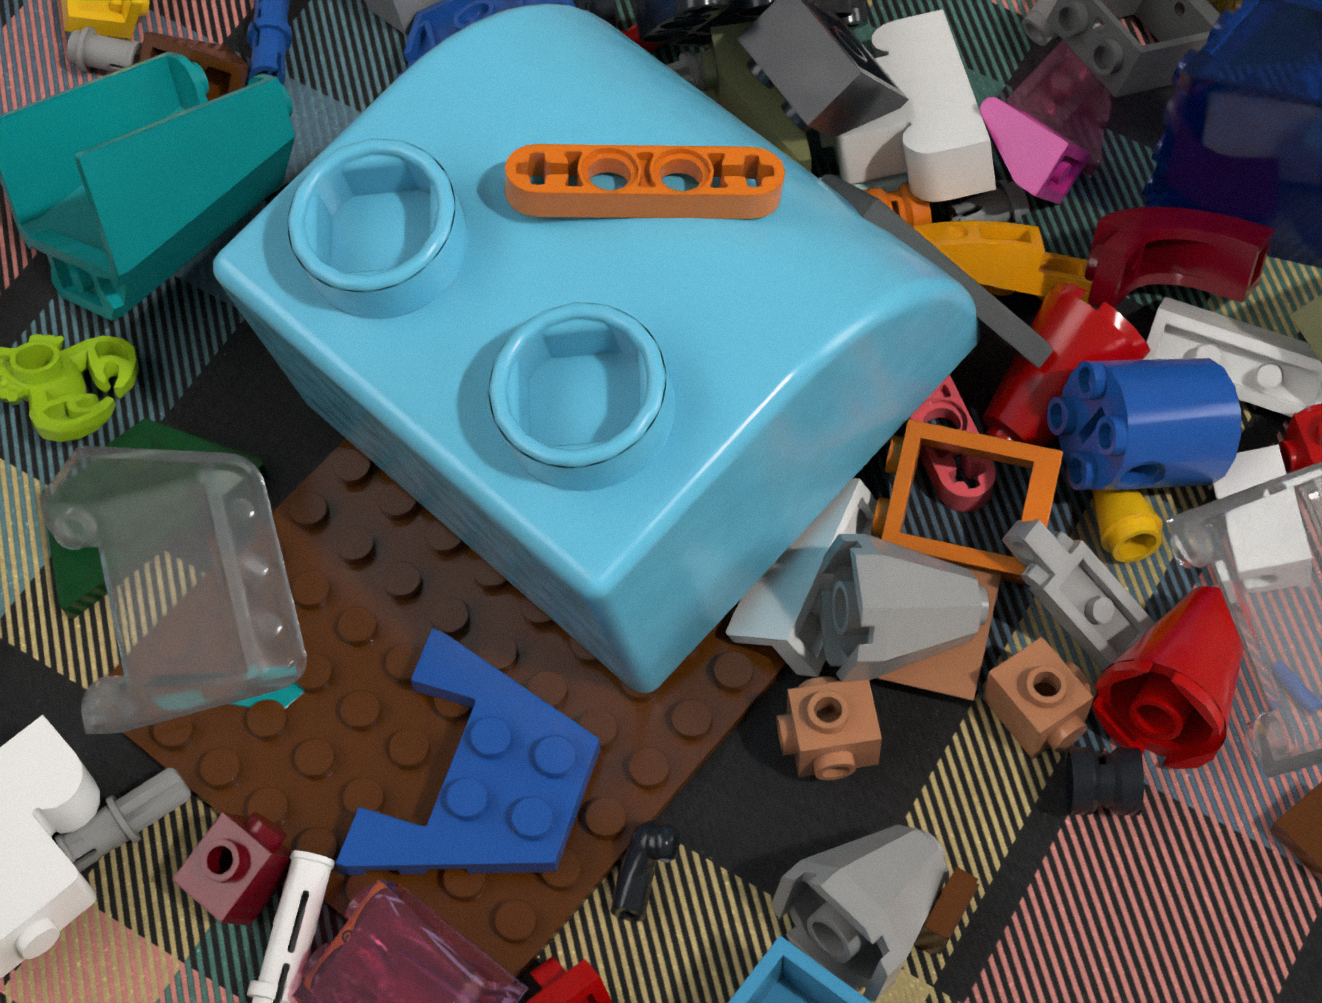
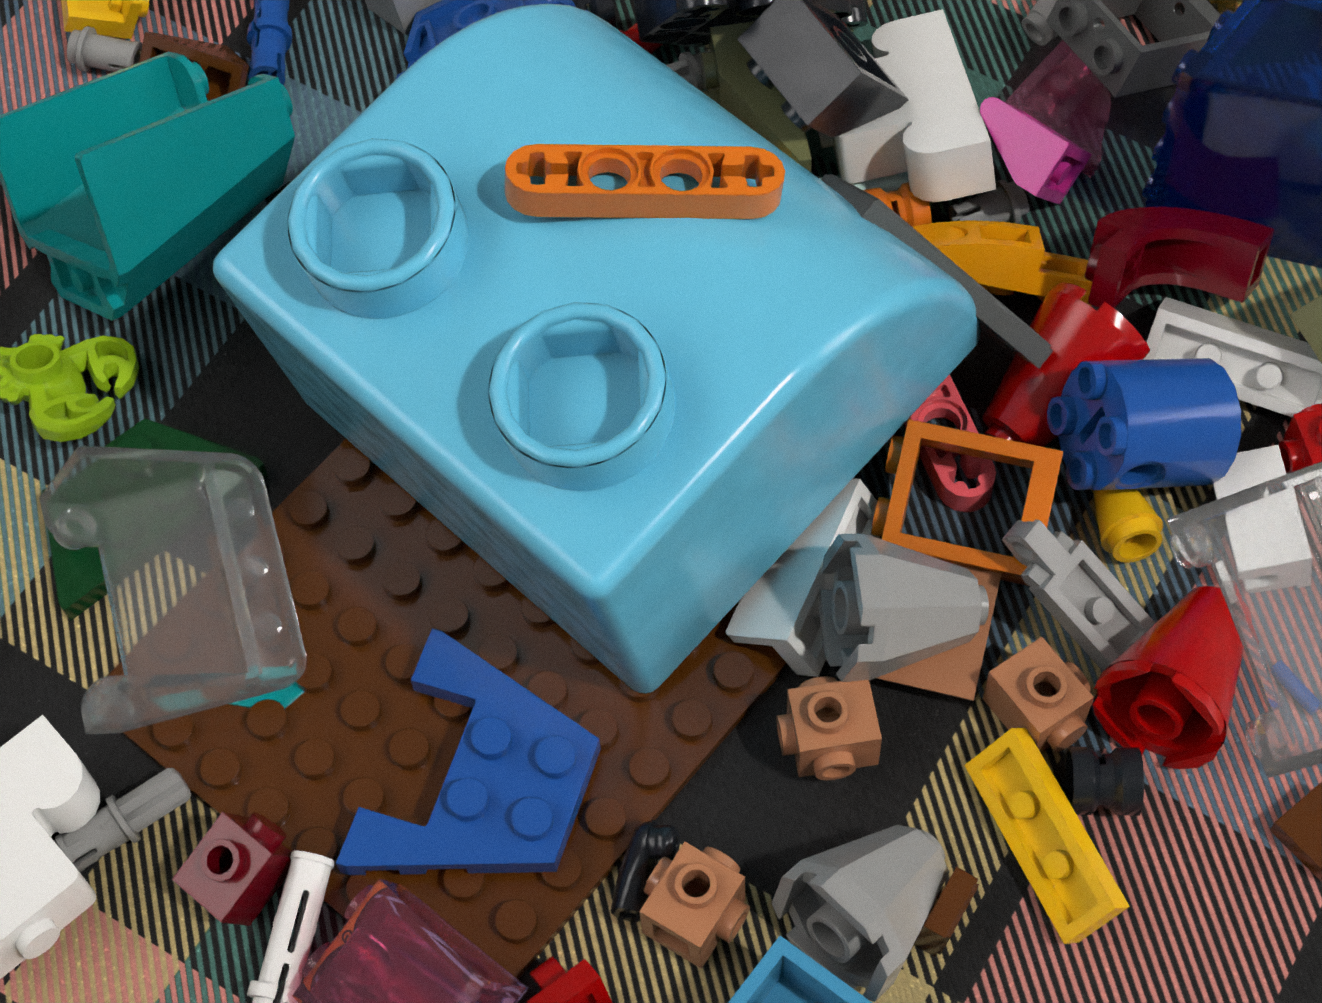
none -> nougat brick [639,842,750,969]
none -> yellow plate [964,728,1130,944]

